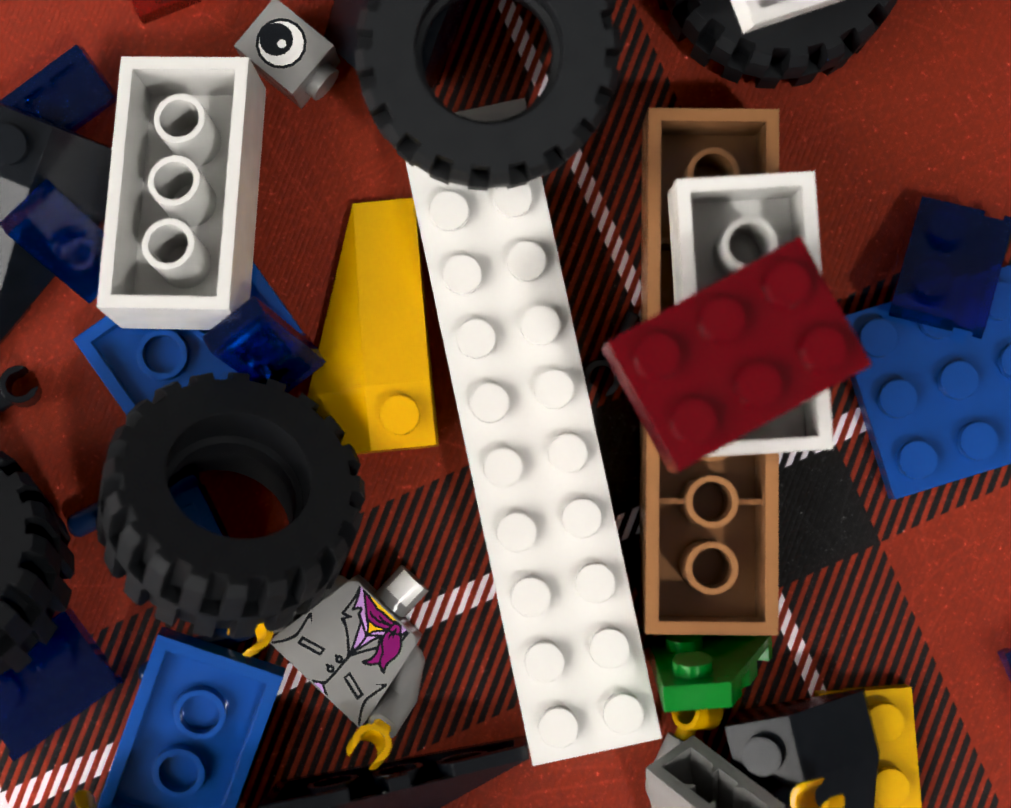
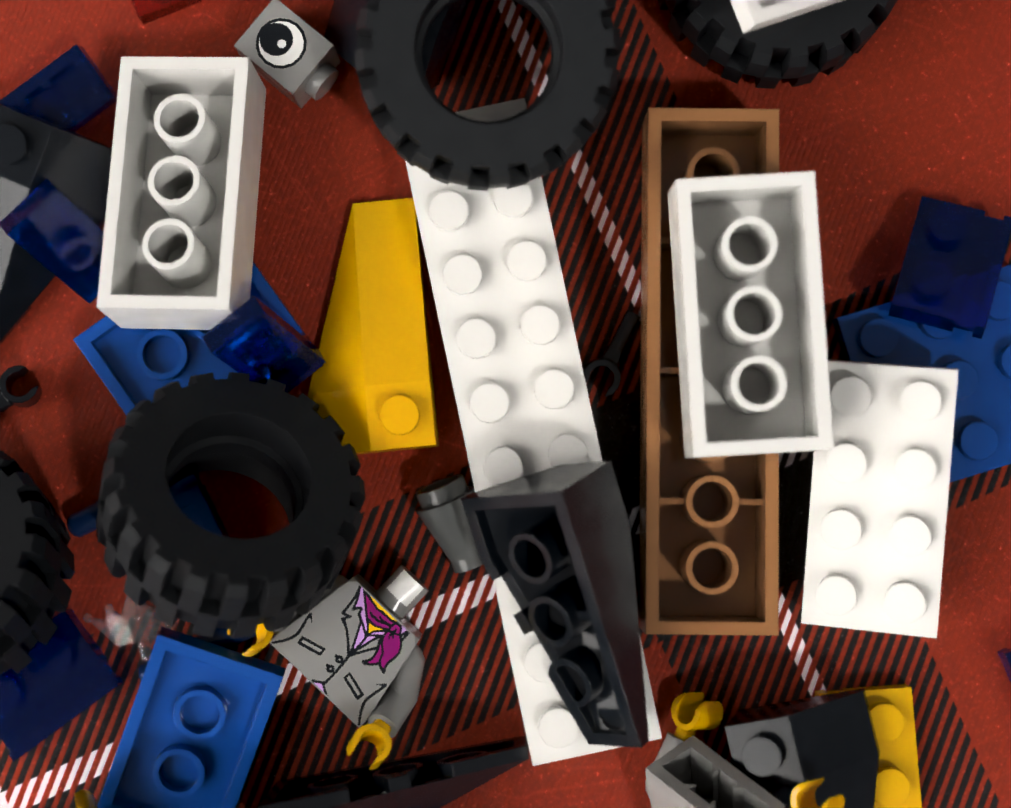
dark red brick [601,236,872,472] -> none
green wing [649,635,772,712] -> none
none -> clear piece [83,596,180,662]
none -> dark grey cone [415,474,483,573]
none -> black wedge [461,461,649,748]
none -> white brick [801,359,958,638]

